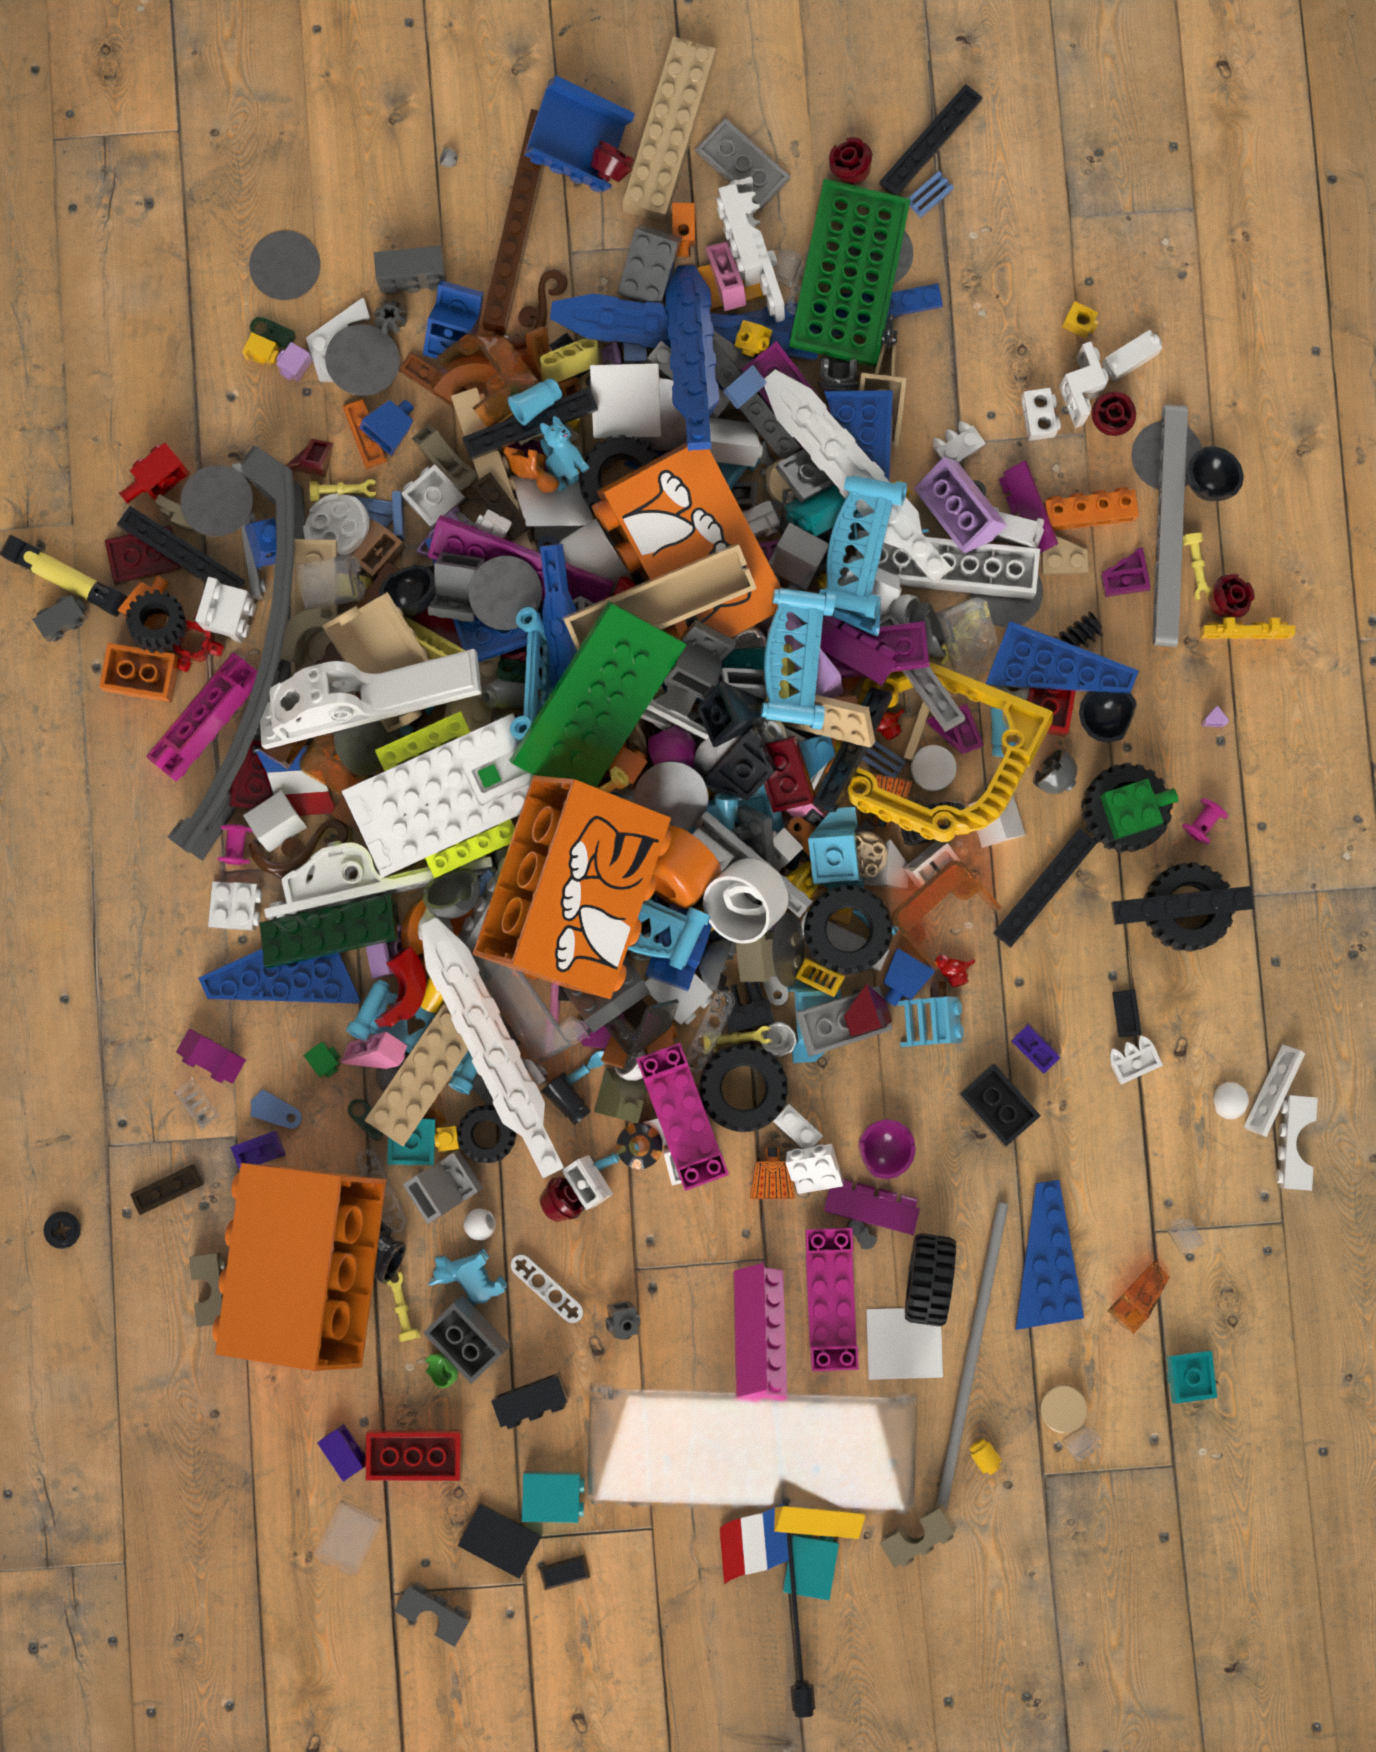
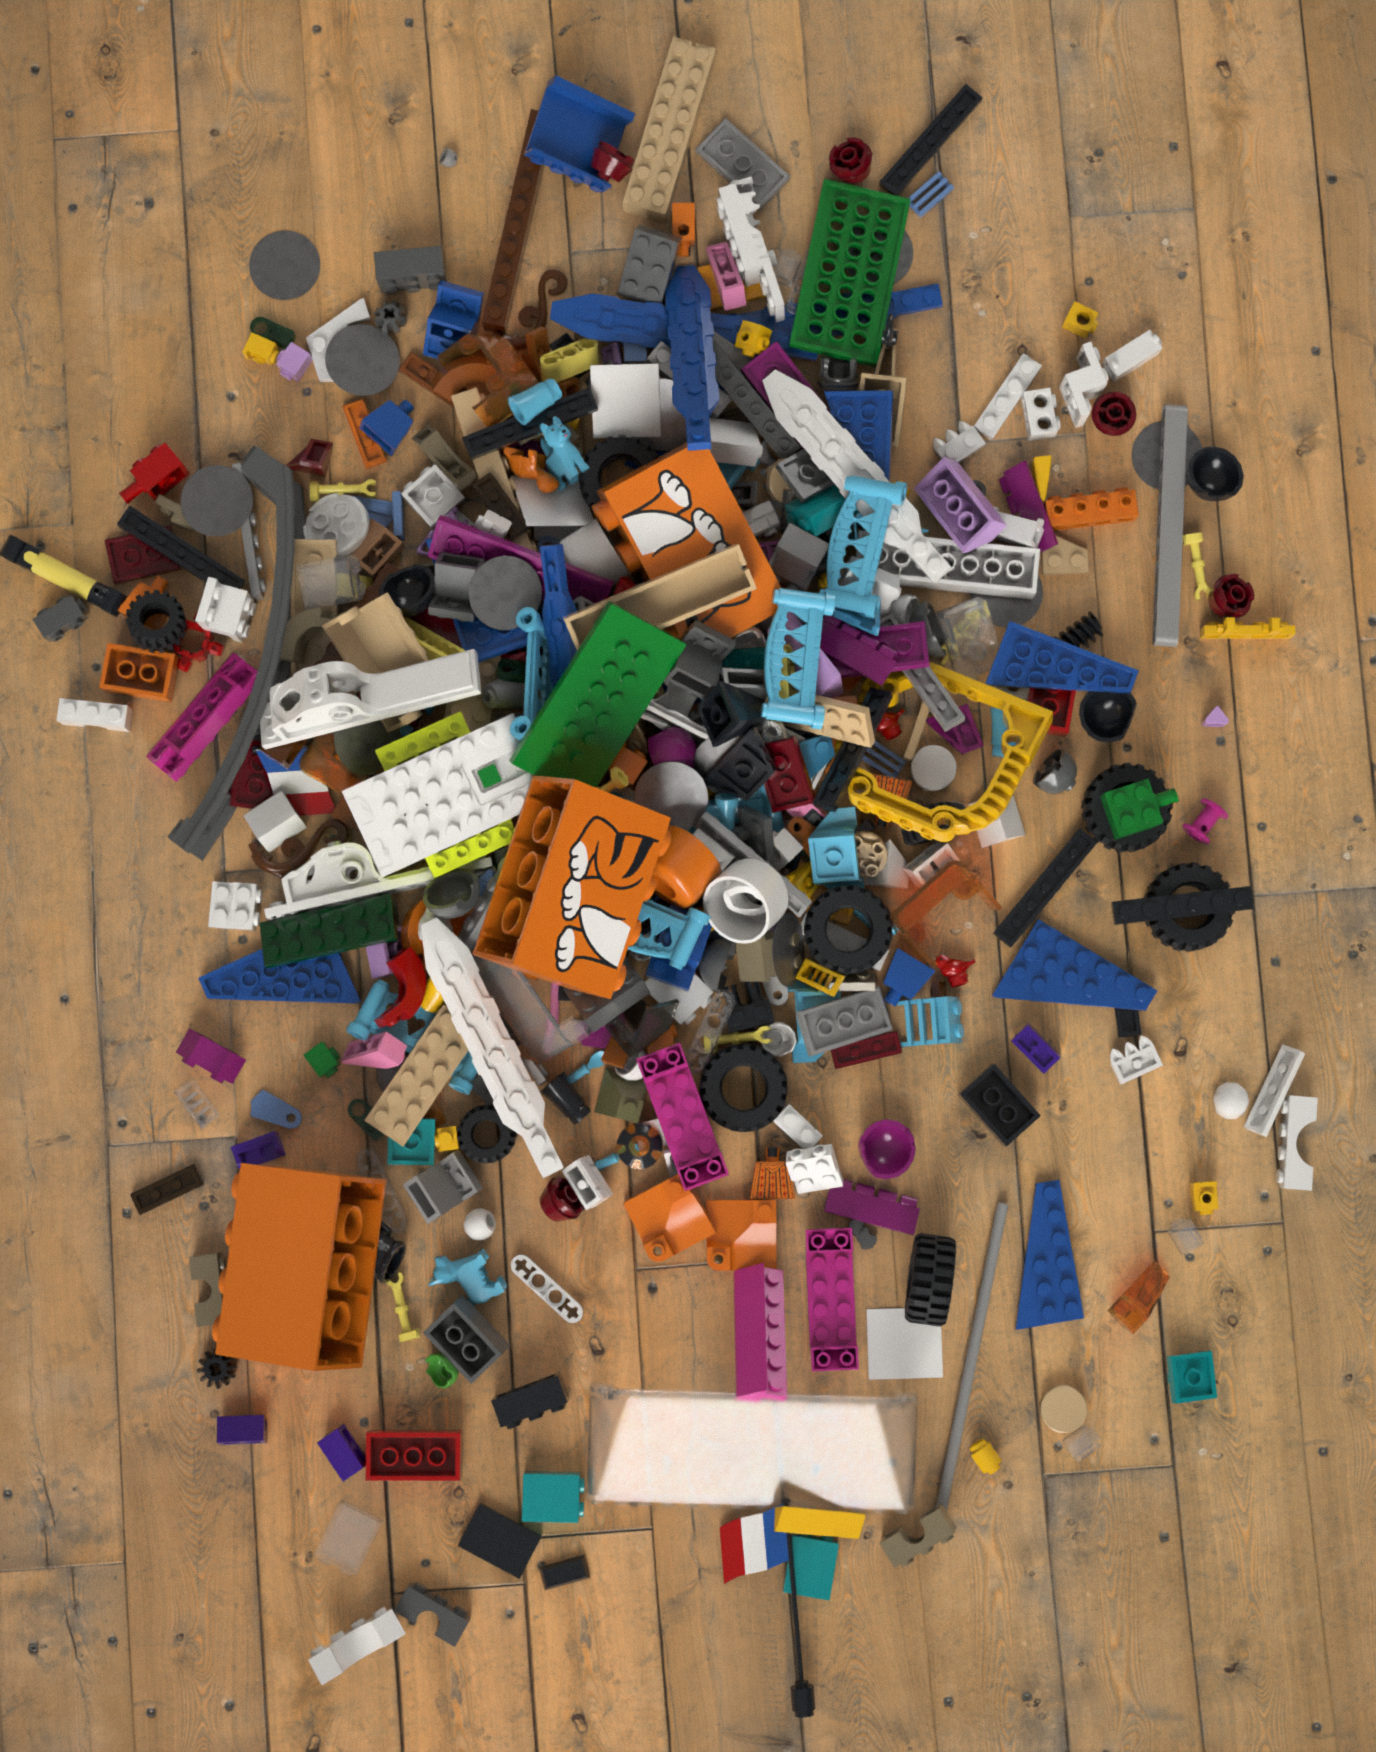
black gear [43,1212,81,1249] -> none
dark pink hose [217,824,253,865] -> none
blue torso [244,518,277,568] -> none
dark grey brick [605,1301,641,1340] -> none
medium blue slope [723,365,767,409] -> none
dark red slope [843,984,892,1037] -> none
magenta wing [1101,547,1151,597] -> none
none -> white arch [56,698,133,732]
none -> black gear [197,1348,238,1389]
none -> dark purple hinge [217,1415,267,1445]
none -> white brick [308,1606,406,1685]
none -> orange slope [623,1174,717,1262]
none -> orange slope [706,1199,777,1271]
none -> dark tan plate [828,971,875,991]
none -> dark red tile [830,1031,902,1069]
none -> white plate [974,353,1042,440]
none -> blue wing [992,919,1157,1011]
none -> yellow slope [1031,455,1052,503]
none -> yellow brick [1189,1181,1219,1215]

